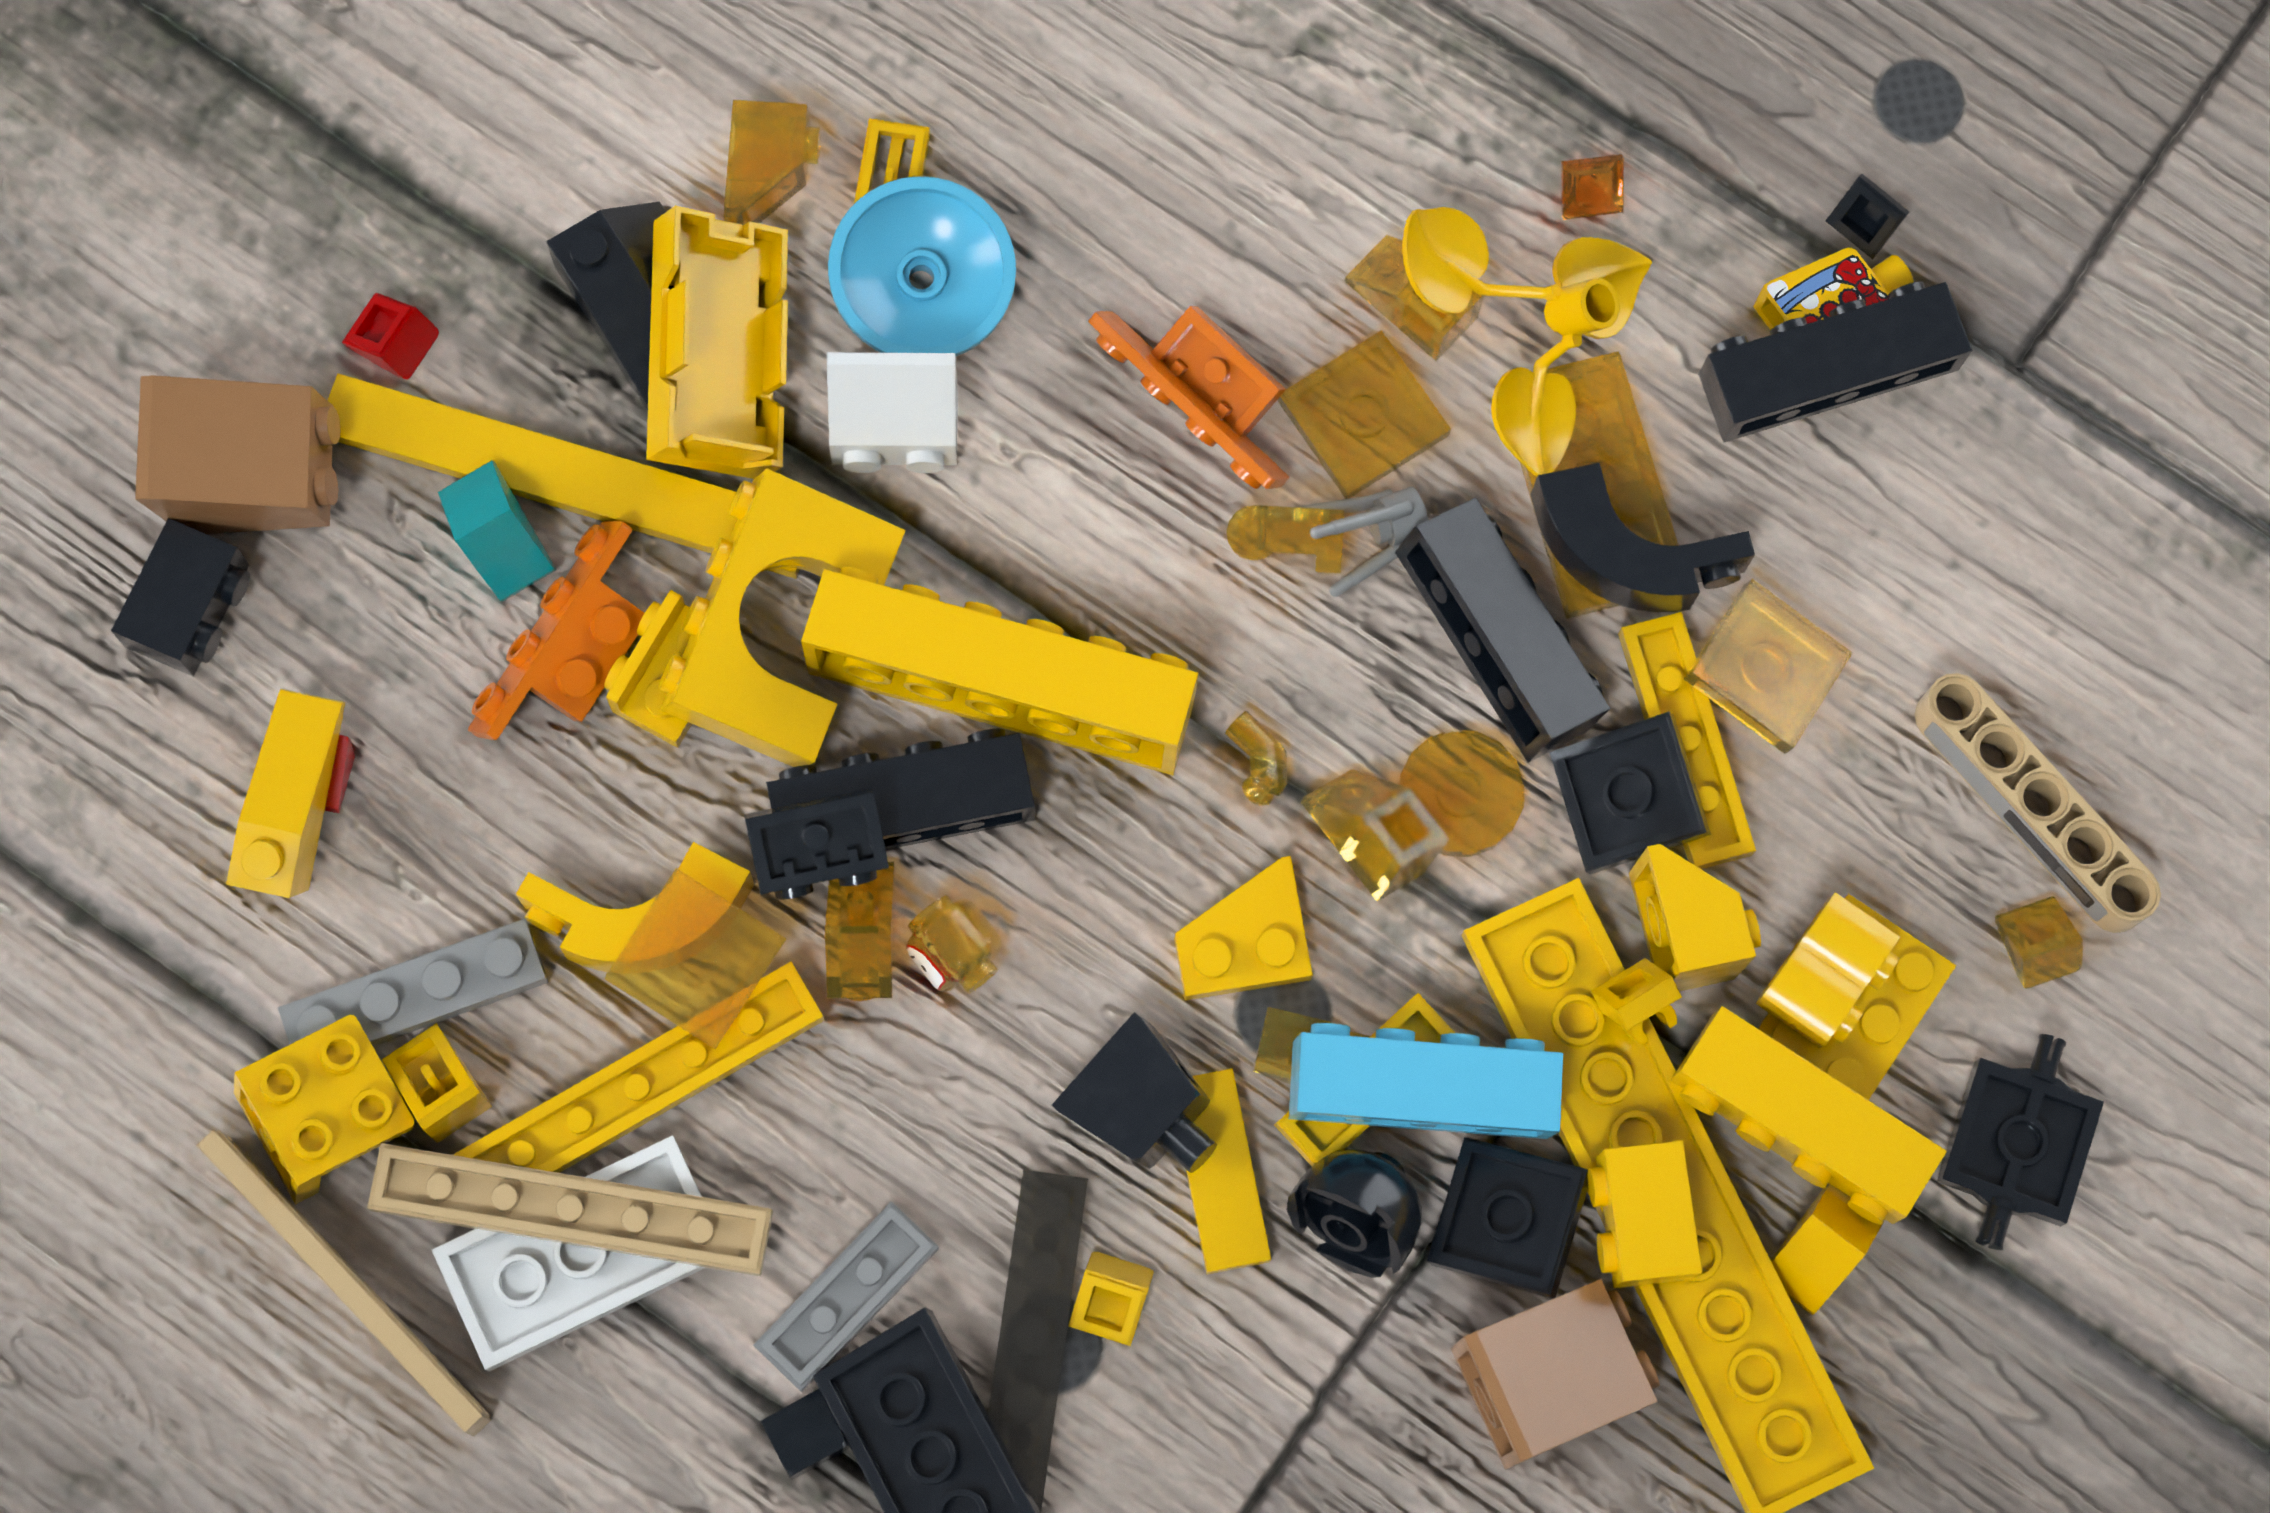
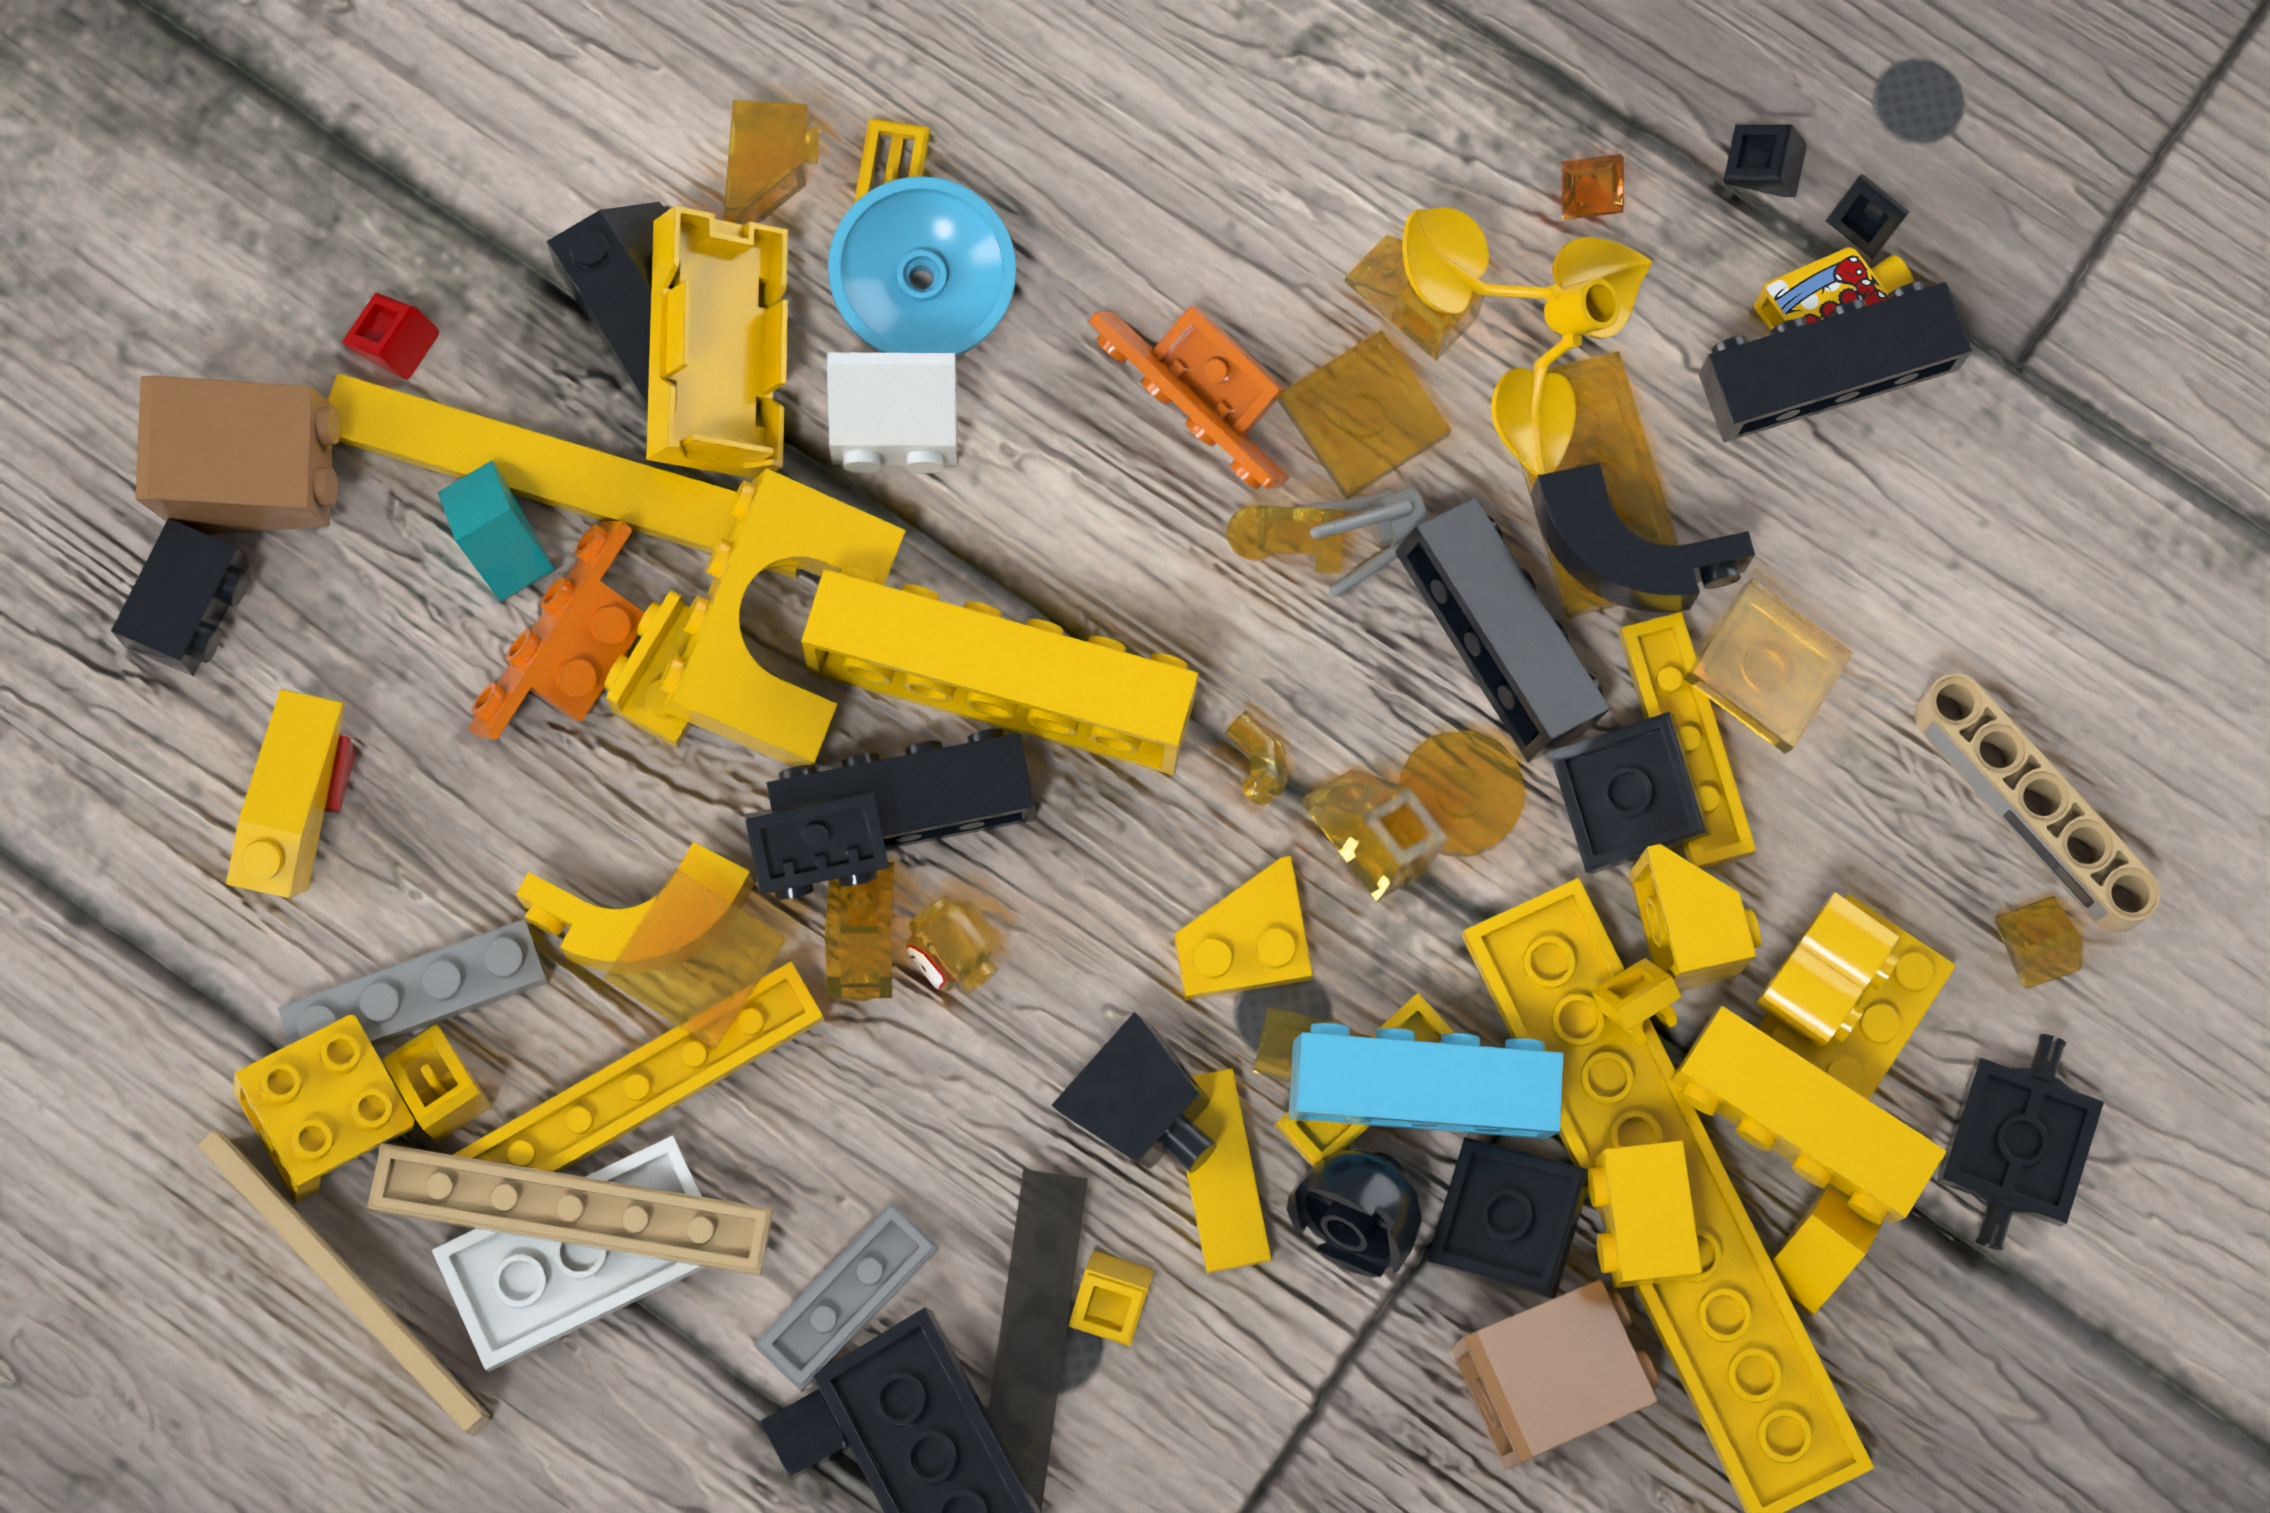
none -> black slope [1723,124,1806,197]

